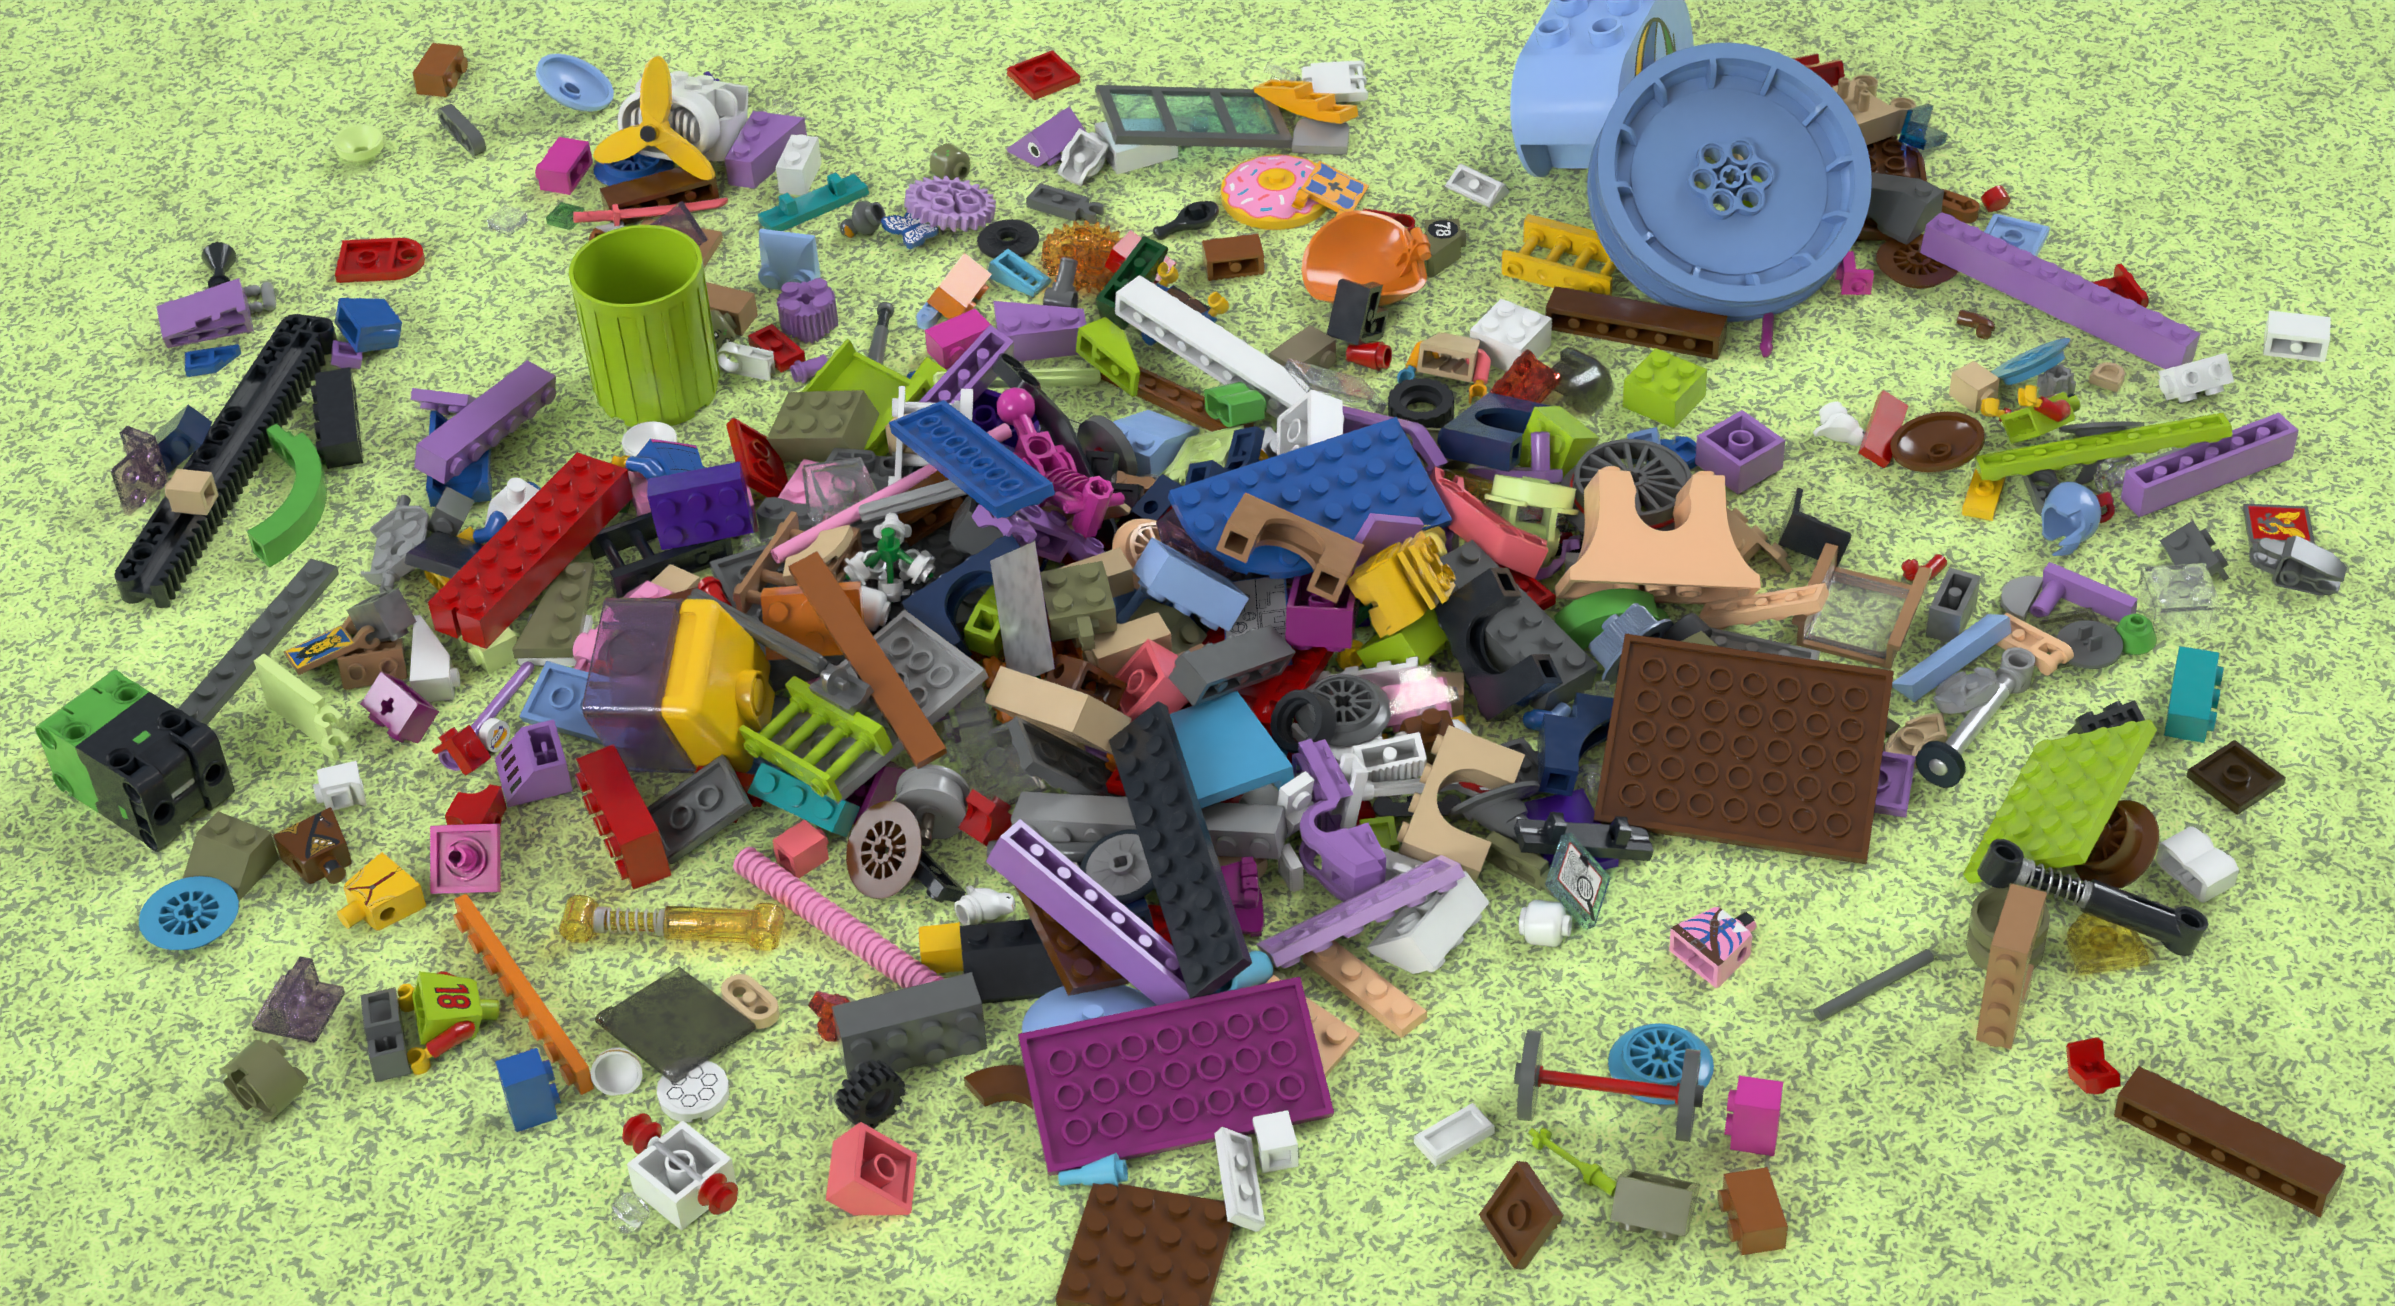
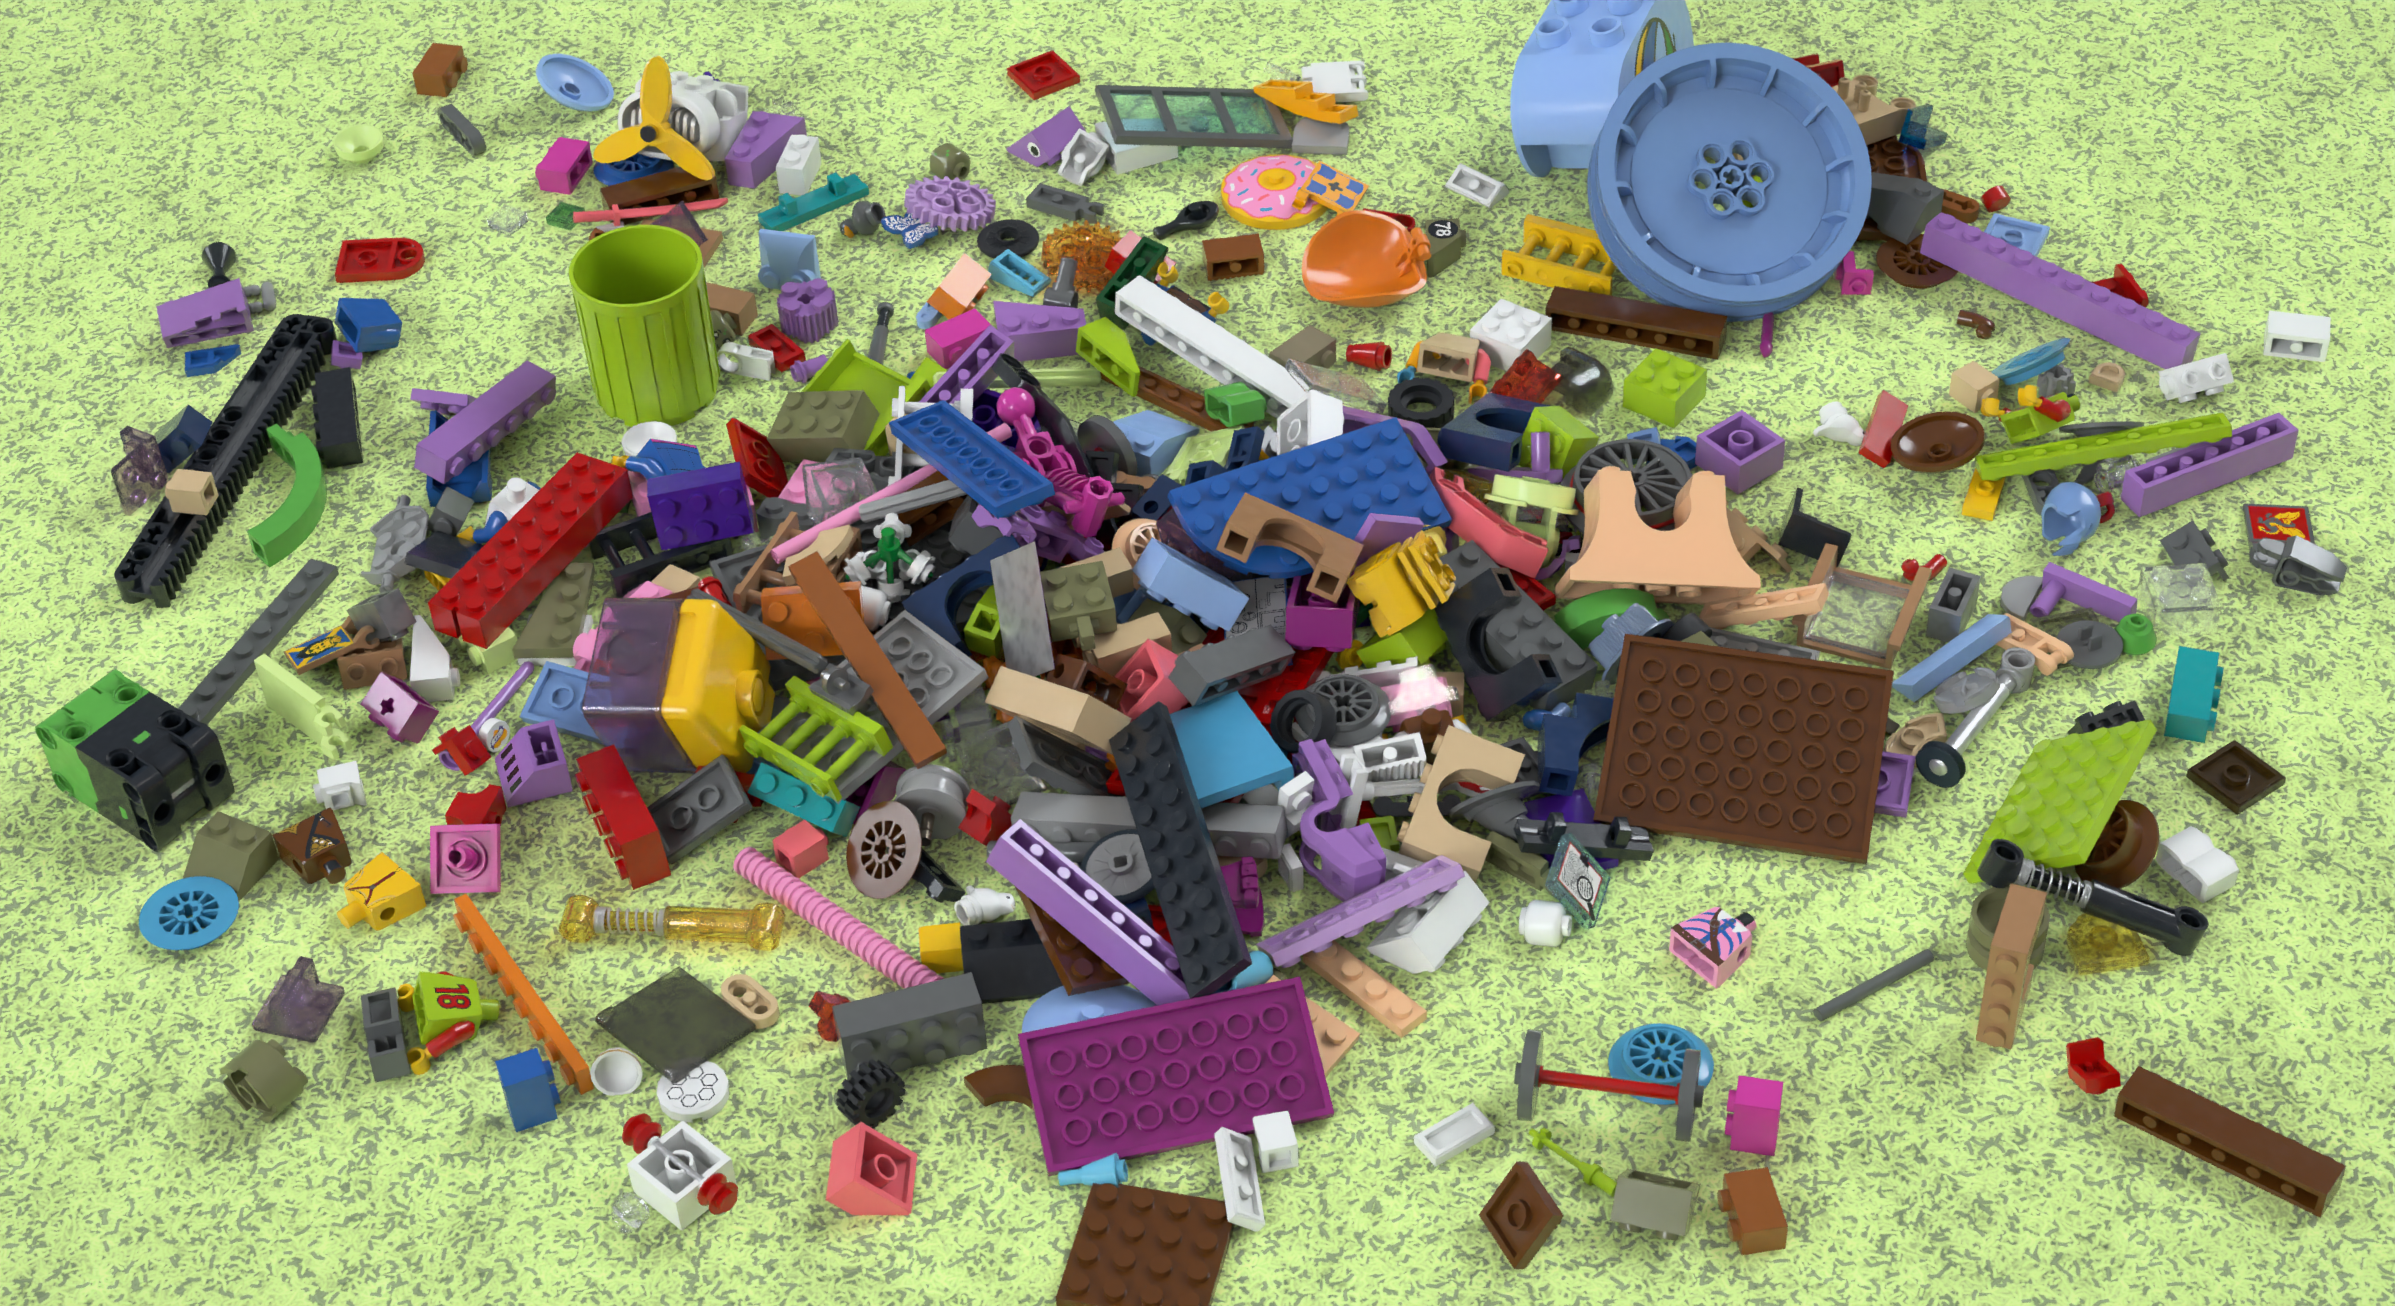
black panel [1327,278,1389,345] -> none

